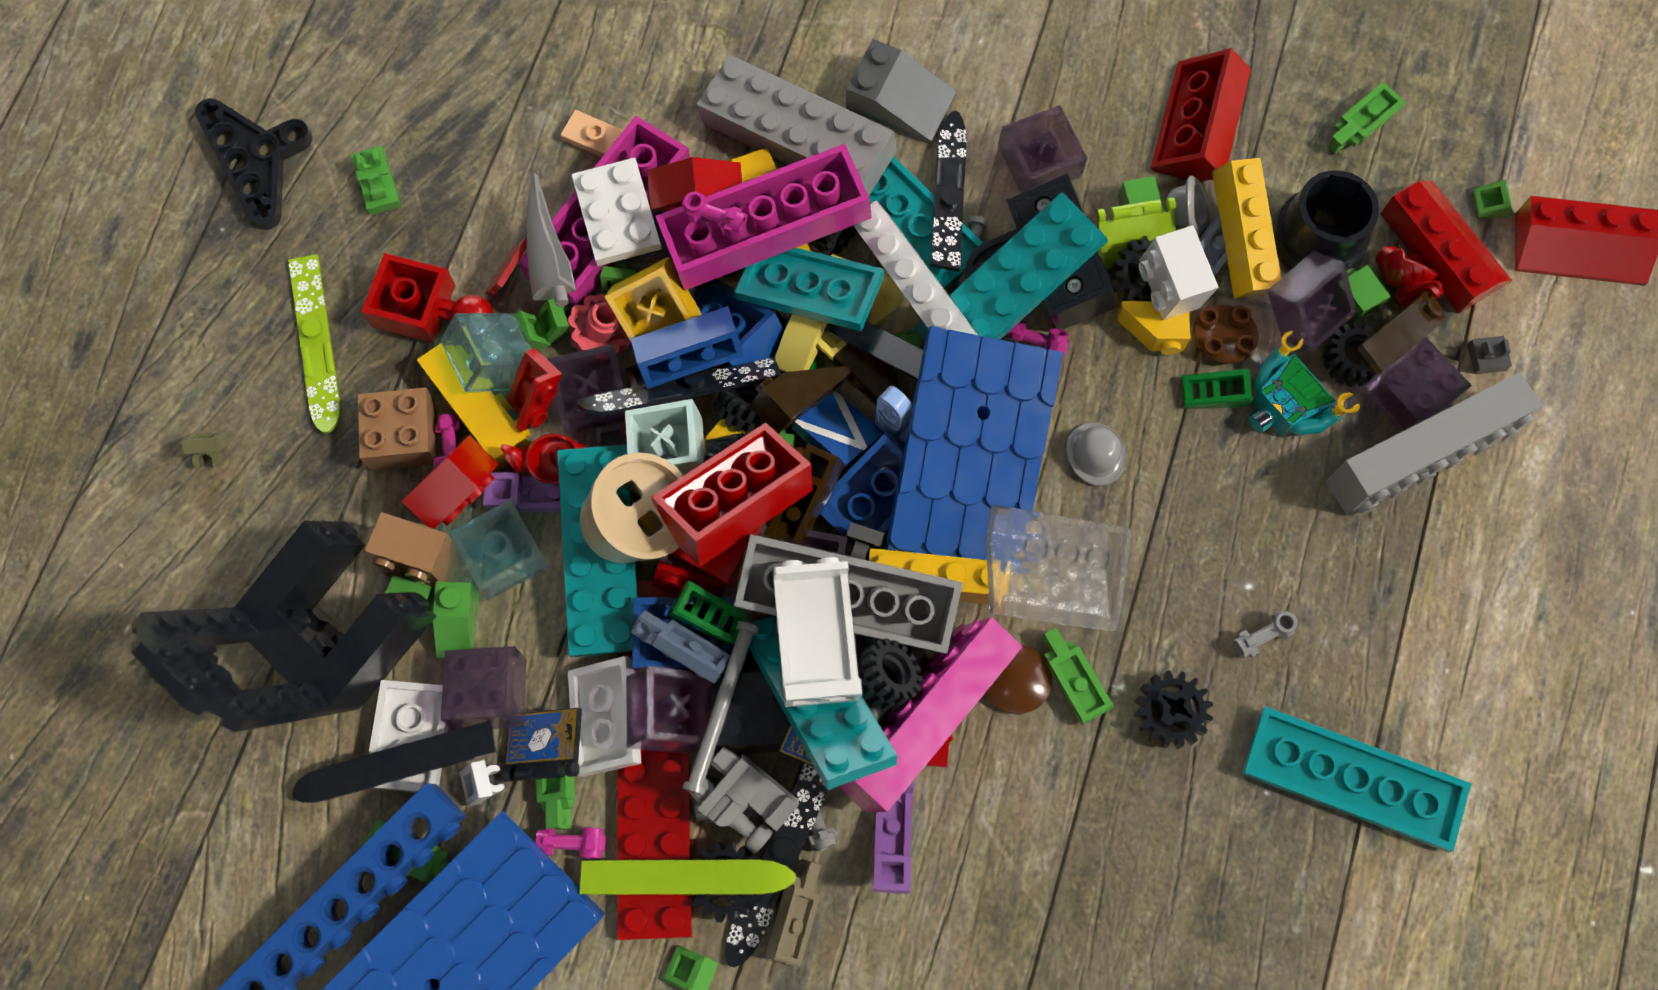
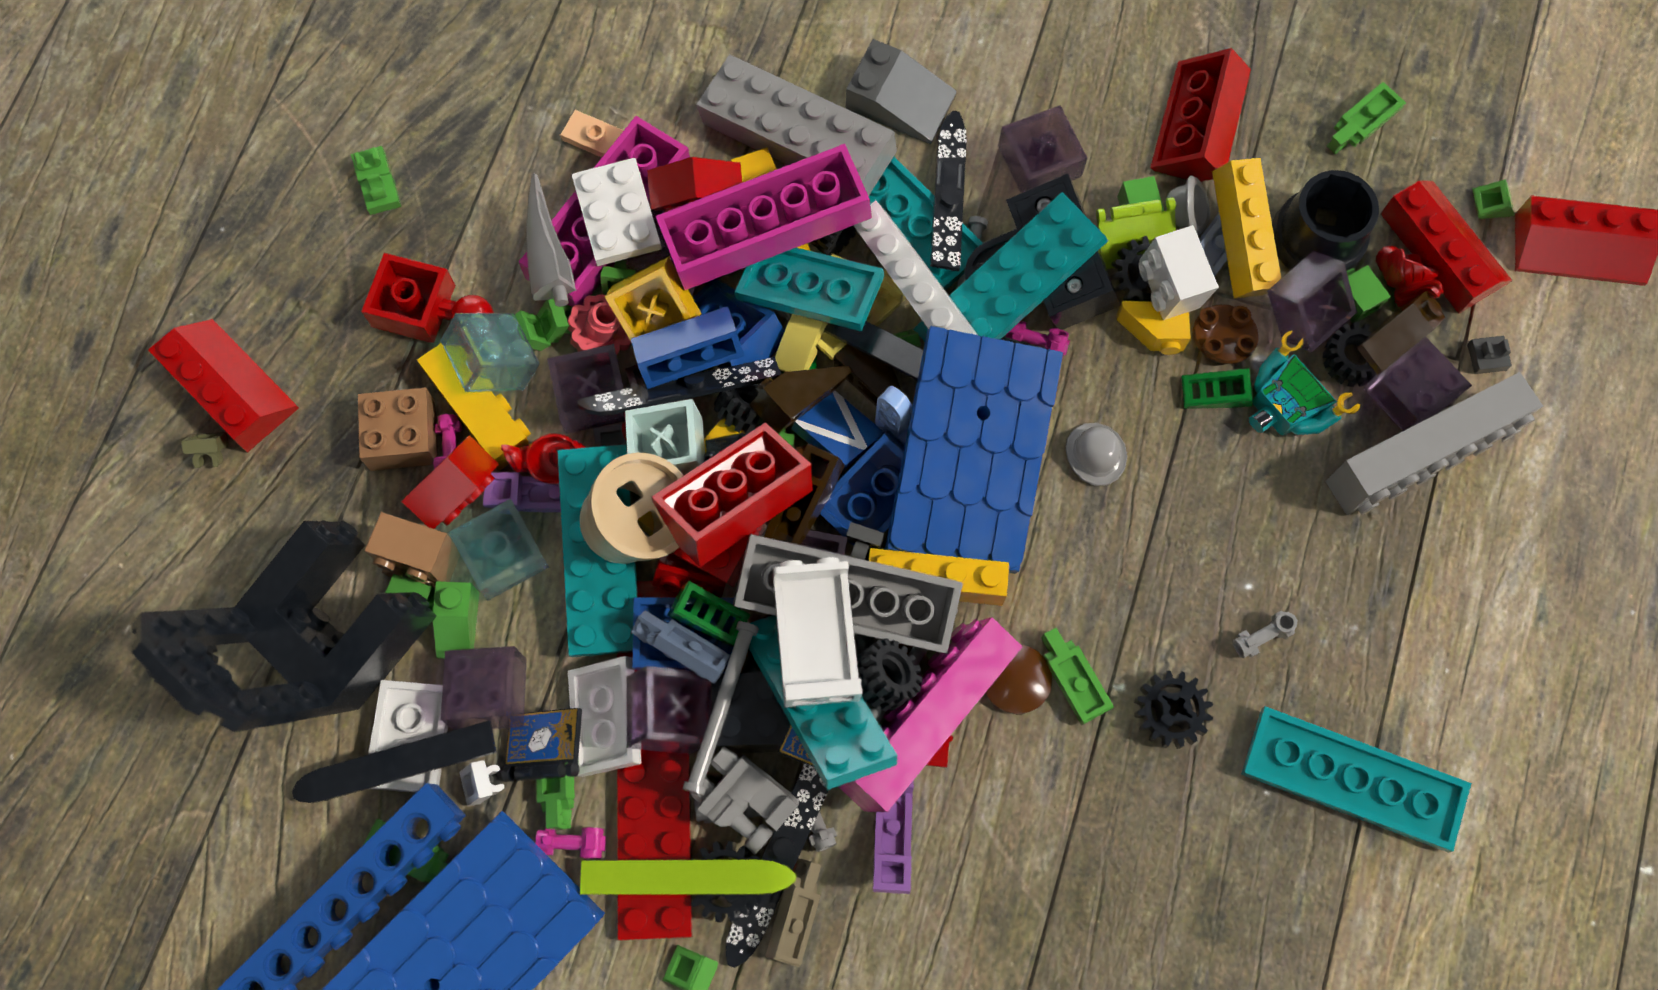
black beam [195,98,313,230] -> none
lime piece [288,254,340,434] -> none
red piece [485,237,527,297] -> none
red bracket [507,348,562,432] -> none
dark pink bar [682,192,747,234] -> none
clear slope [986,505,1134,632] -> none
none -> red slope [148,319,299,453]

